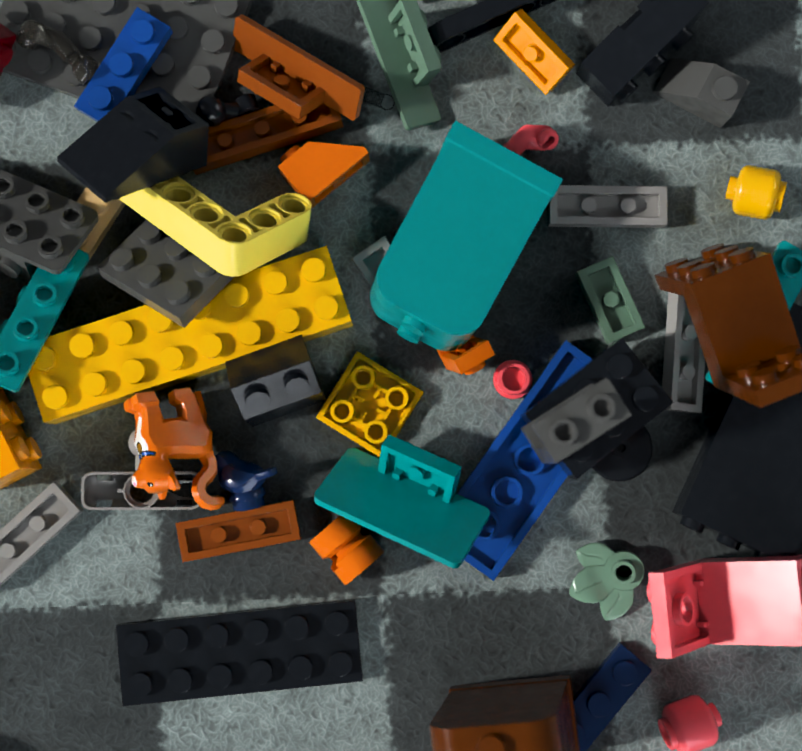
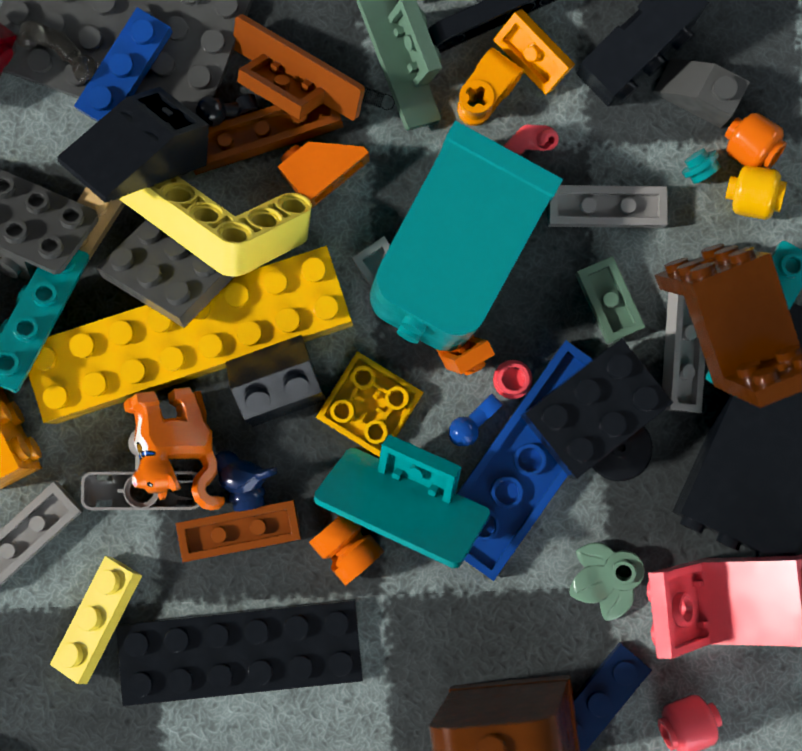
dark grey panel [520,379,632,464] -> none
none -> light yellow plate [50,556,143,684]
none -> blue arm [449,394,503,446]
none -> light orange piece [457,47,524,126]
none -> teal plate [682,148,721,184]
none -> orange head [725,112,787,169]

